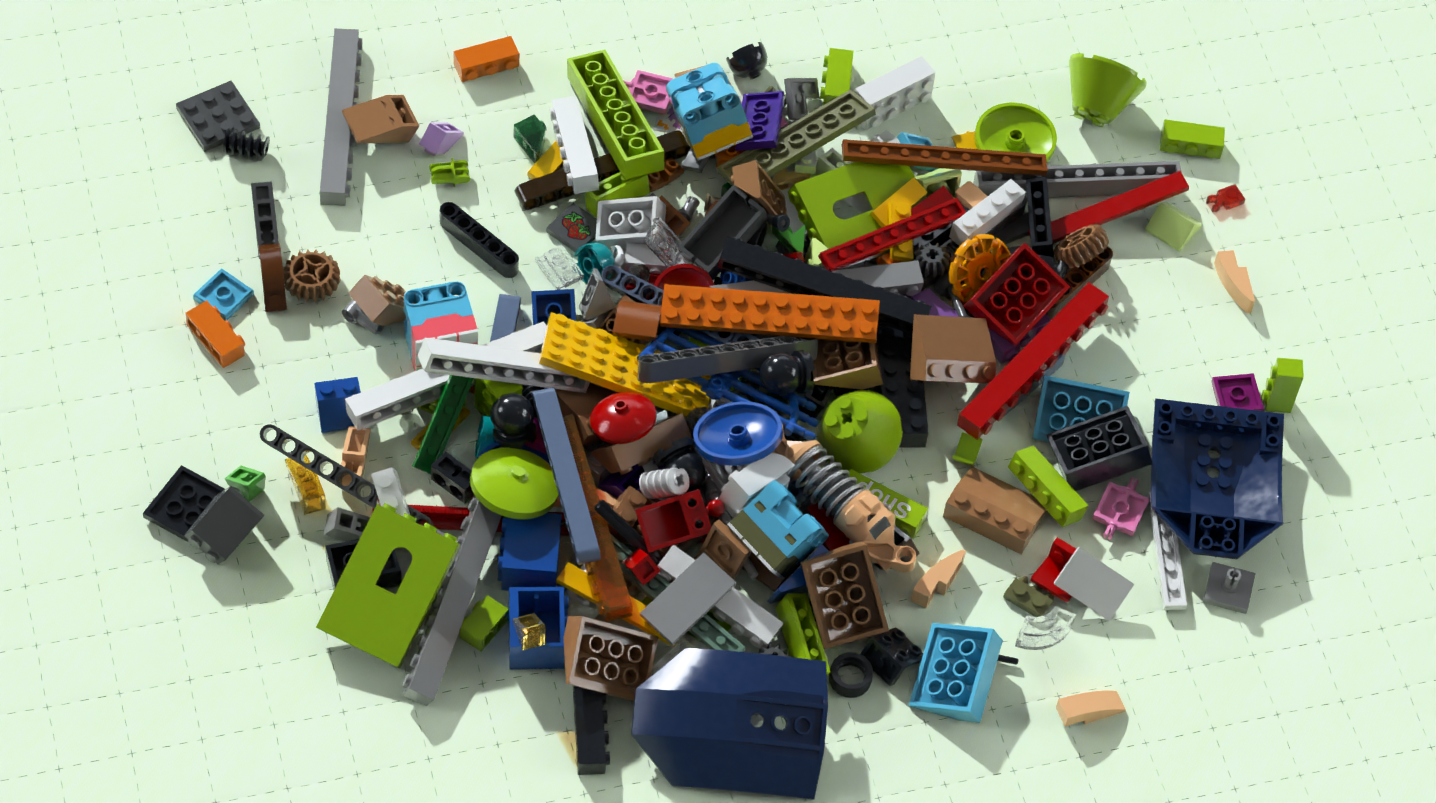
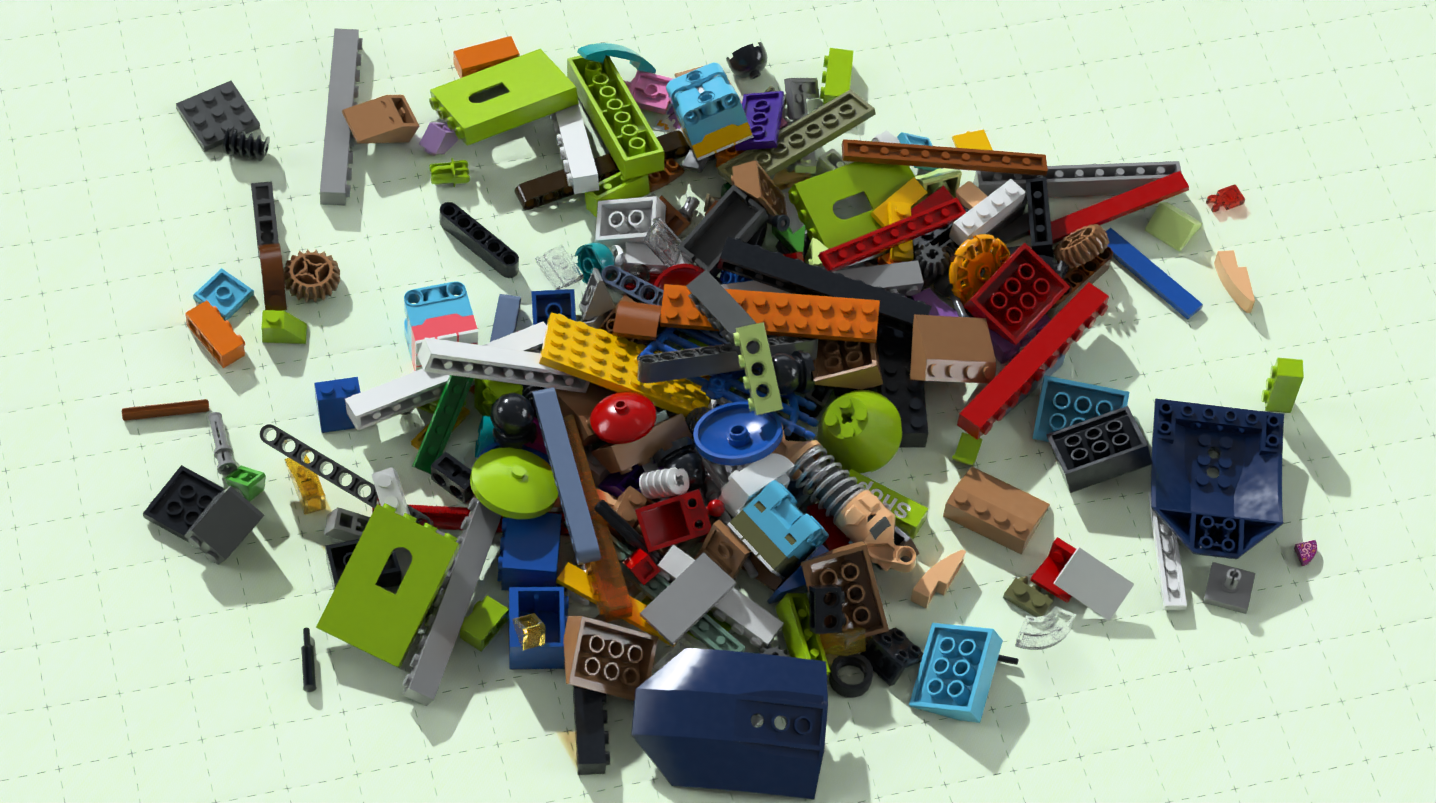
light nougat slope [338,426,371,488] -> none
light grey piece [342,300,384,334] -> none
medium nougat slope [348,275,416,326] -> none
clear green slope [513,114,547,164] -> none
yellow tile [527,140,565,179] -> none
dark grey tile [546,202,597,252] -> none
white brick [855,56,936,131] -> none
lime dish [974,102,1057,162] -> none
lime brick [1008,445,1089,528] -> none
light nougat slope [1056,690,1126,727] -> none
lime cone [1069,53,1147,127] -> none
bright pink plate [1092,477,1150,540] -> none
lime brick [1160,119,1225,159] -> none
magenta plate [1211,373,1264,411] -> none
none -> dark orange axle [121,399,210,421]
none -> light grey pin [208,412,237,475]
none -> lime slope [261,310,307,344]
none -> black axle [301,627,317,692]
none -> lime panel [429,48,579,146]
none -> teal slope [577,43,656,74]
none -> dark grey piece [686,270,769,355]
none -> yellowish green brick [733,322,783,415]
none -> black brick [809,584,845,634]
none -> clear yellow slope [819,628,866,656]
none -> blue tile [1105,227,1203,320]
none -> magenta tile [1294,540,1317,566]

